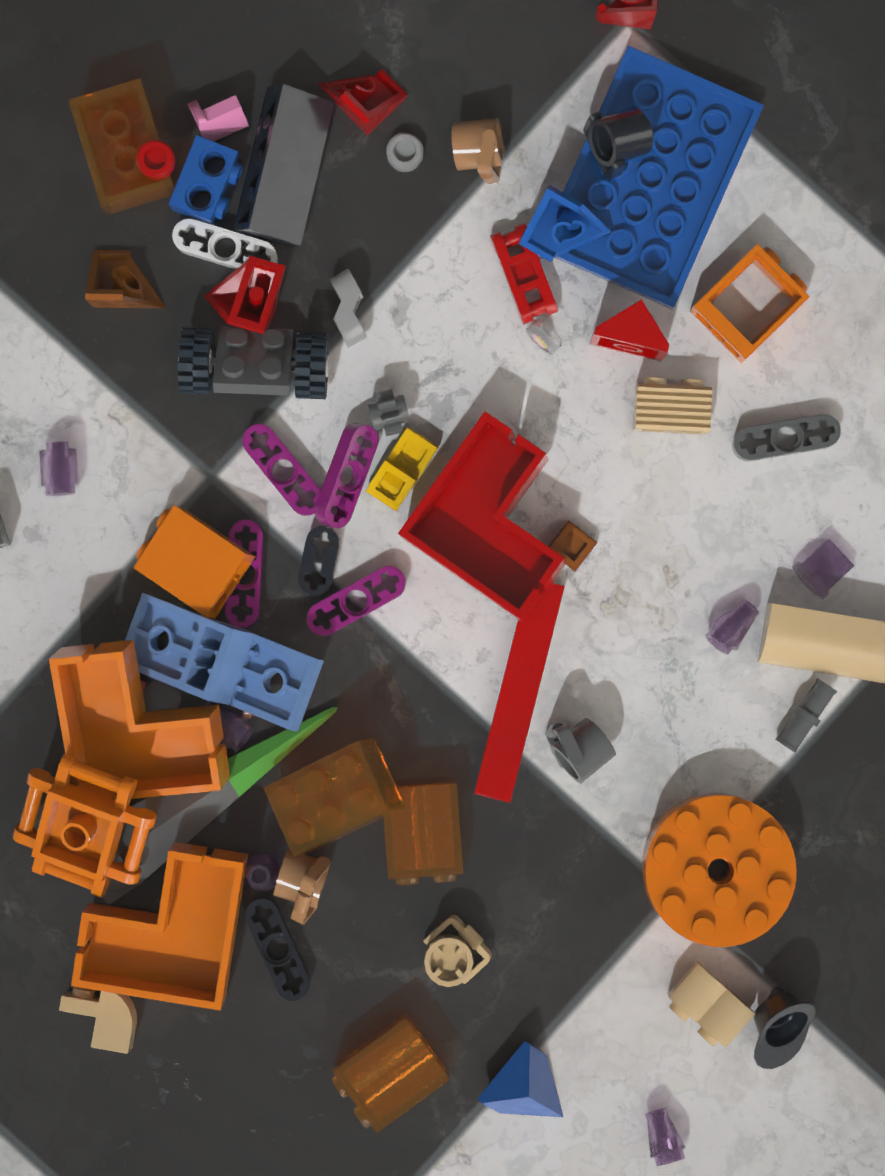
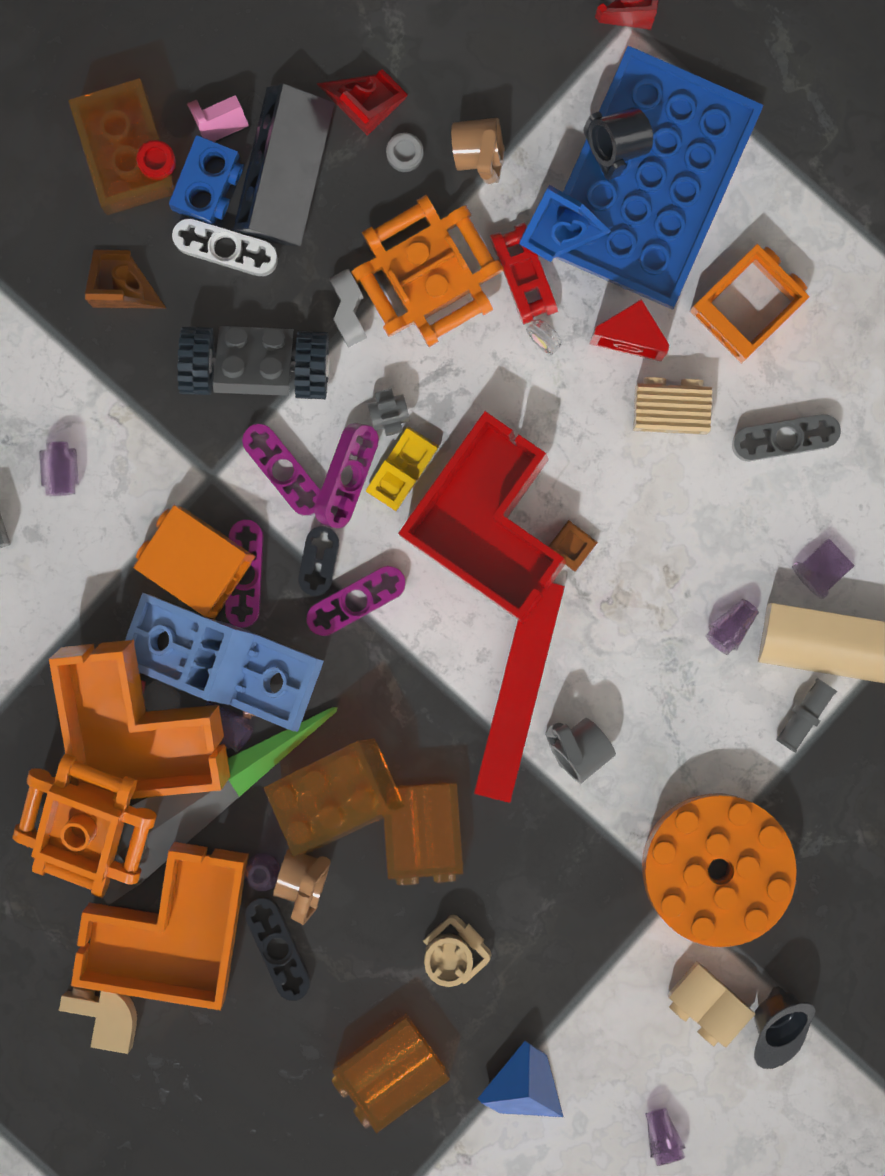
red slope [203,256,285,334] -> none
none -> orange brick [351,195,504,347]

